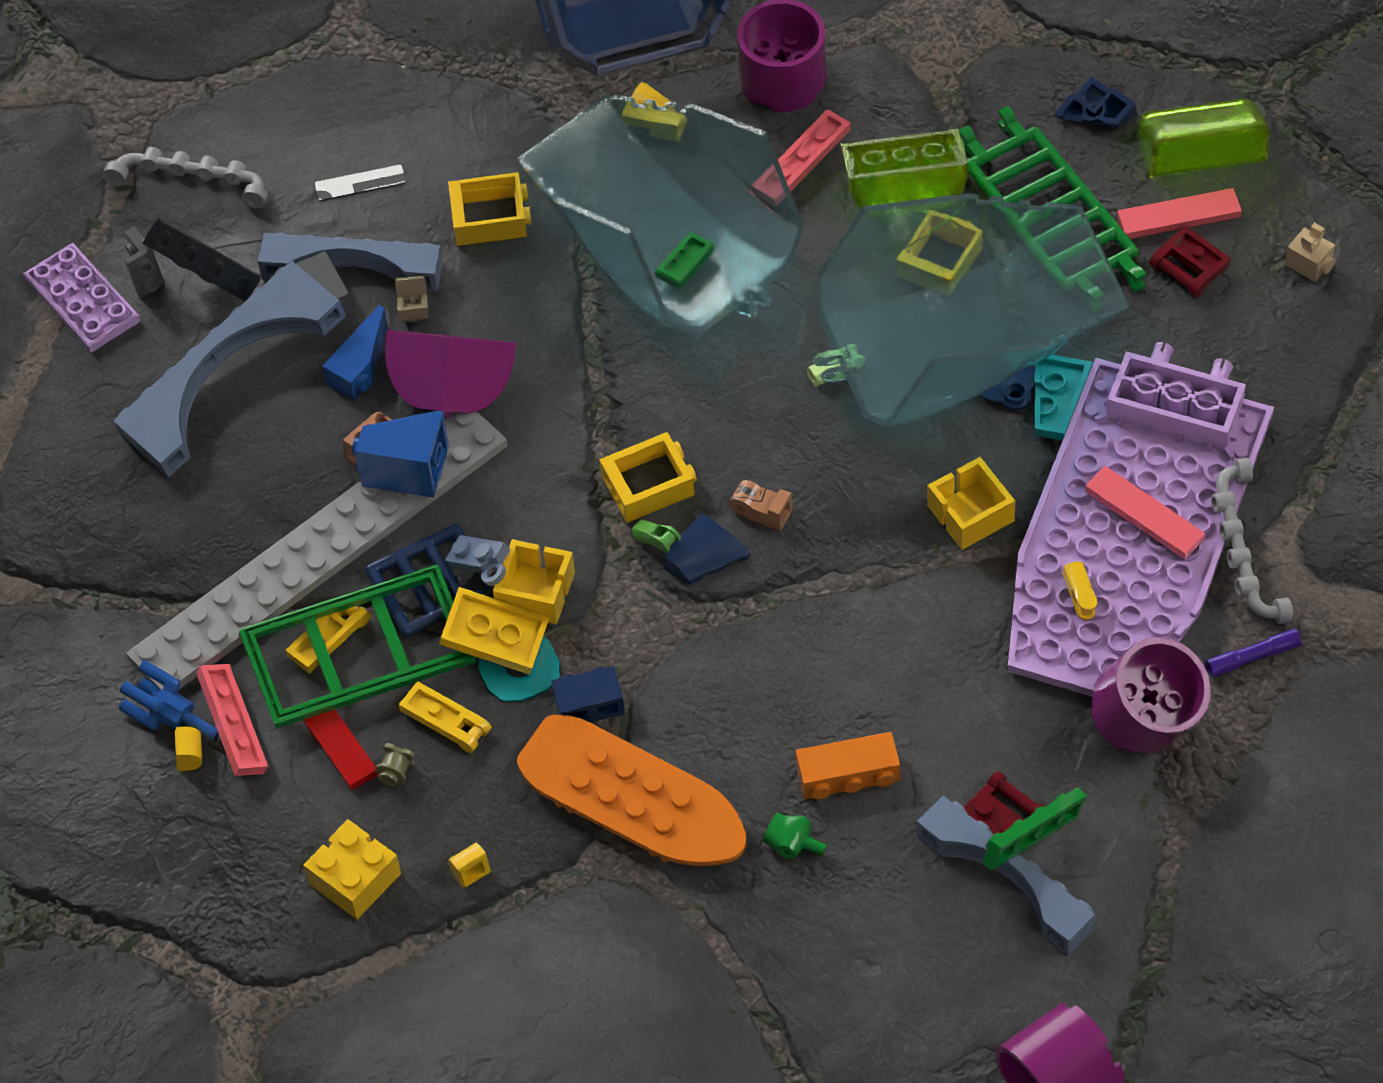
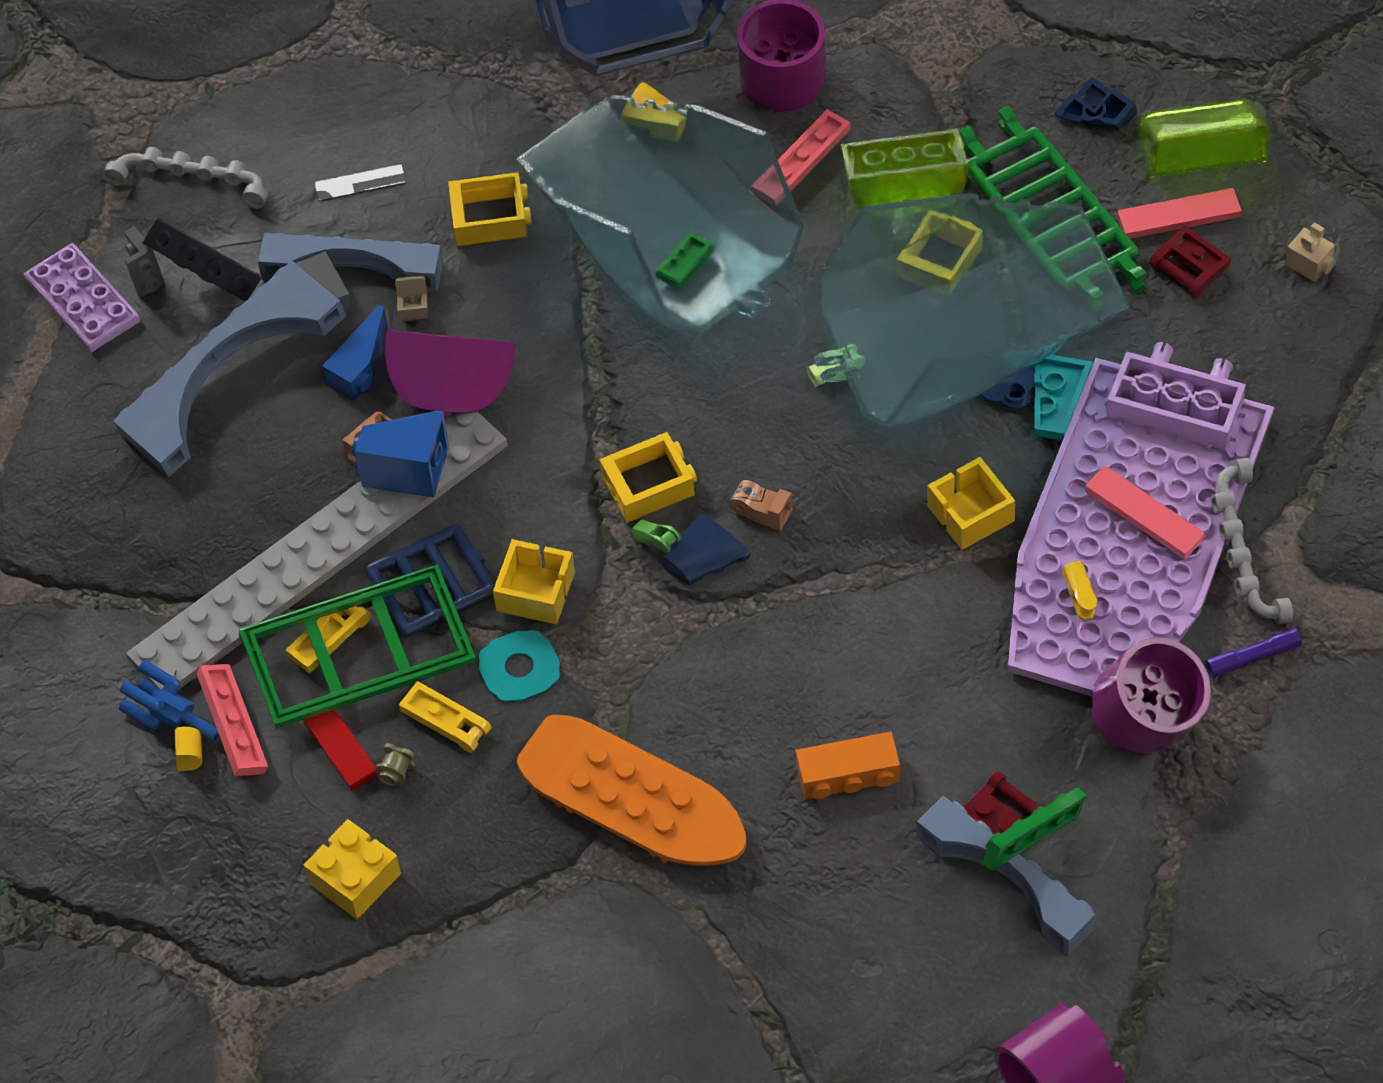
yellow plate [439,587,549,675] -> none
sand blue hinge [445,535,510,586] -> none
yellow brick [447,843,491,888] -> none
dark blue brick [551,666,625,723] -> none
green piece [763,812,827,859] -> none

